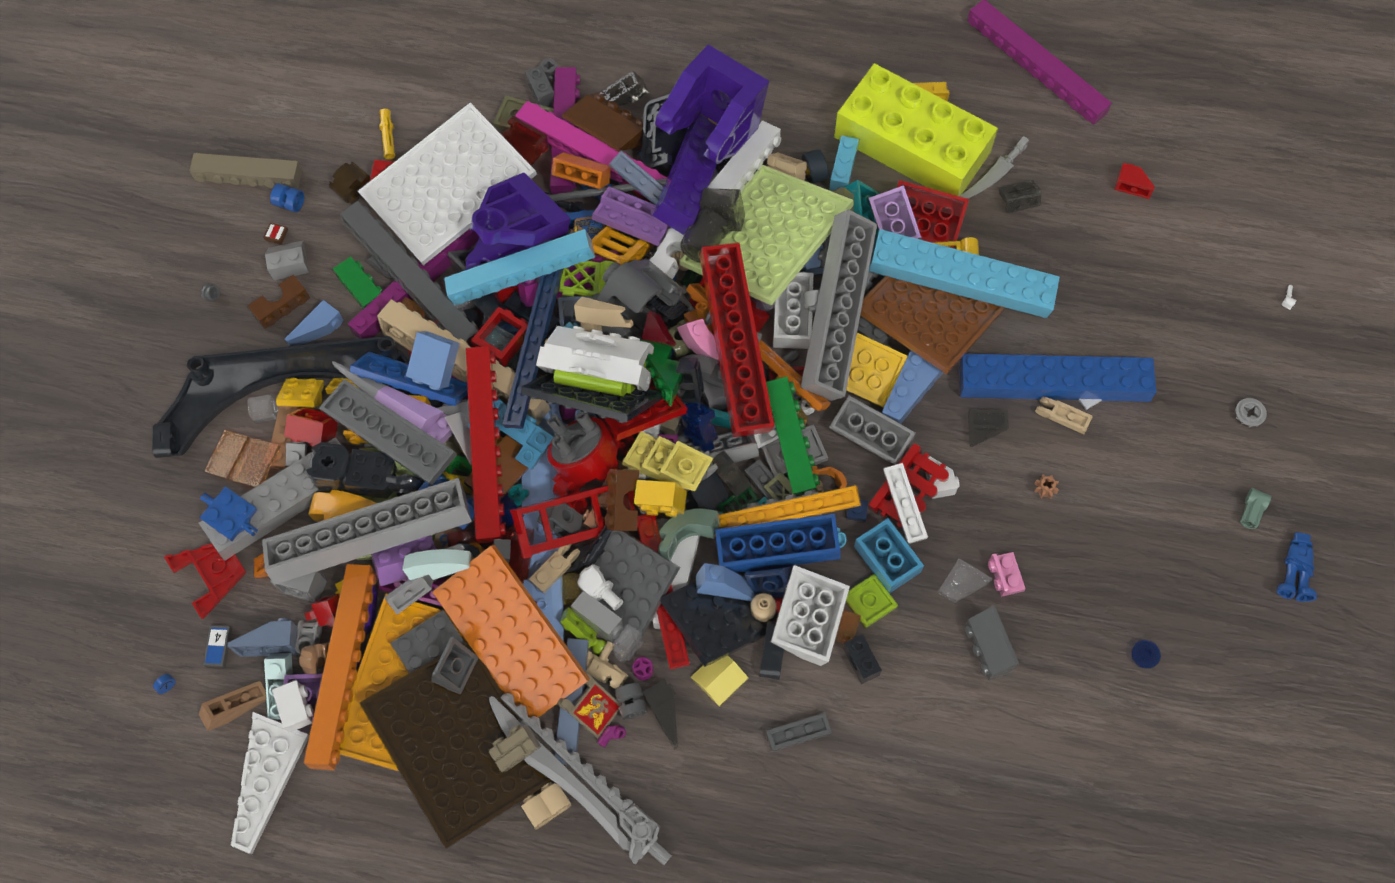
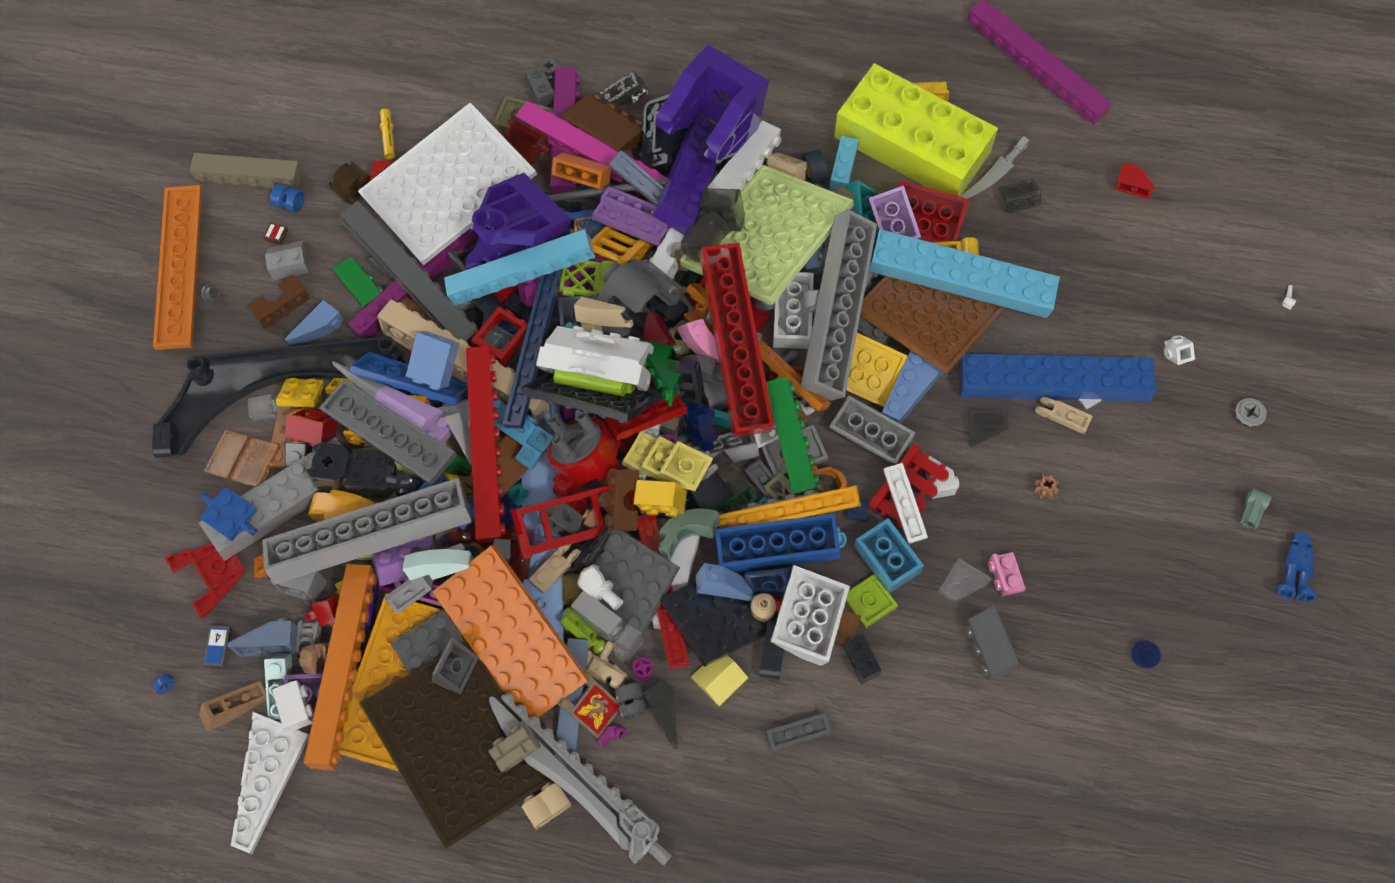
none -> orange plate [153,185,203,350]
none -> white brick [1164,336,1195,365]

